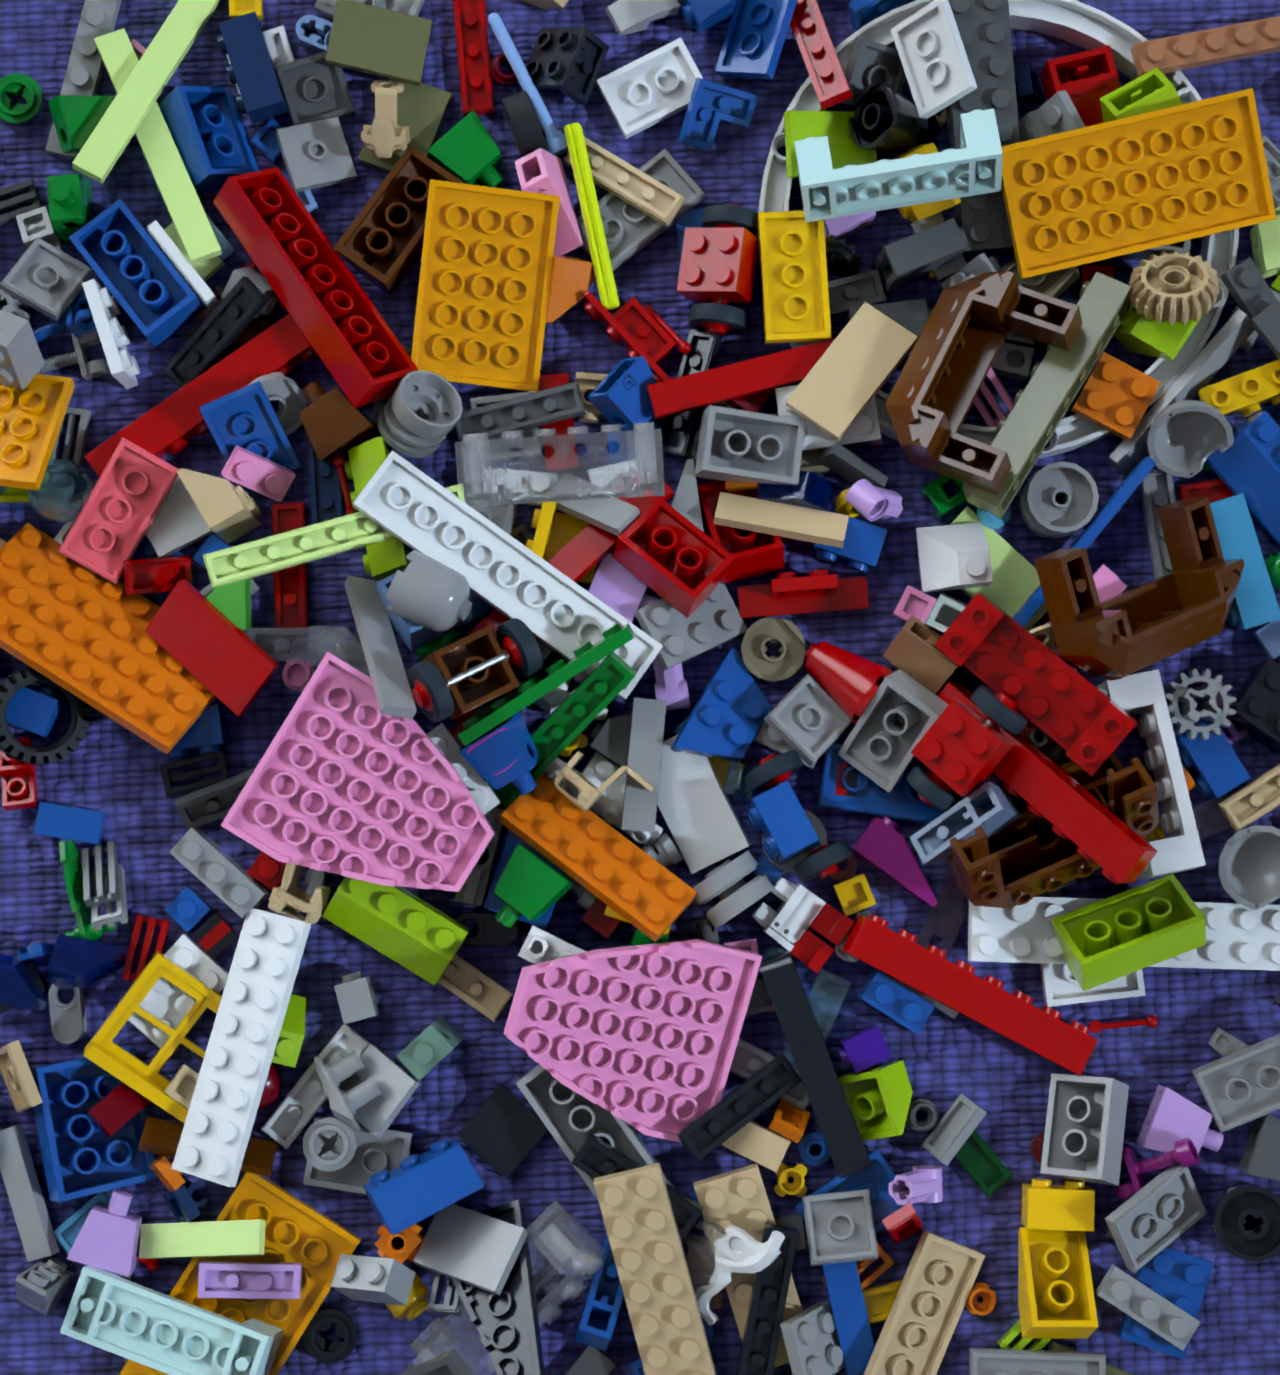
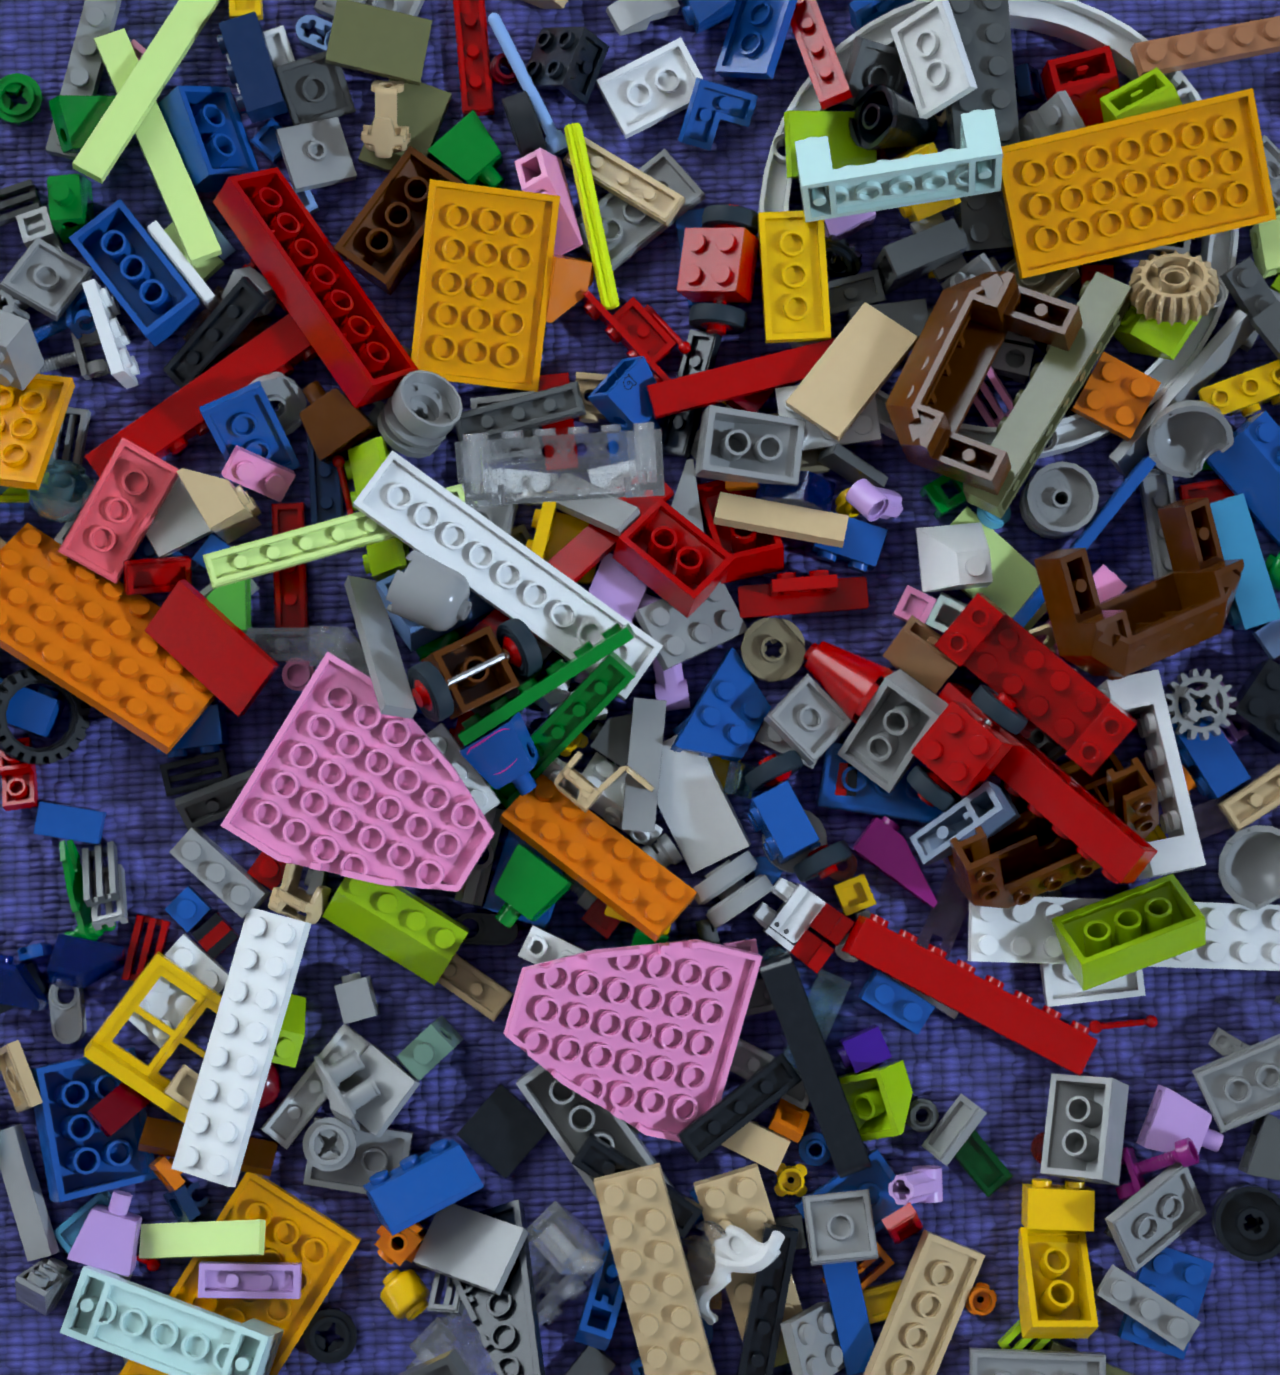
light grey brick [330,1254,416,1306] -> none

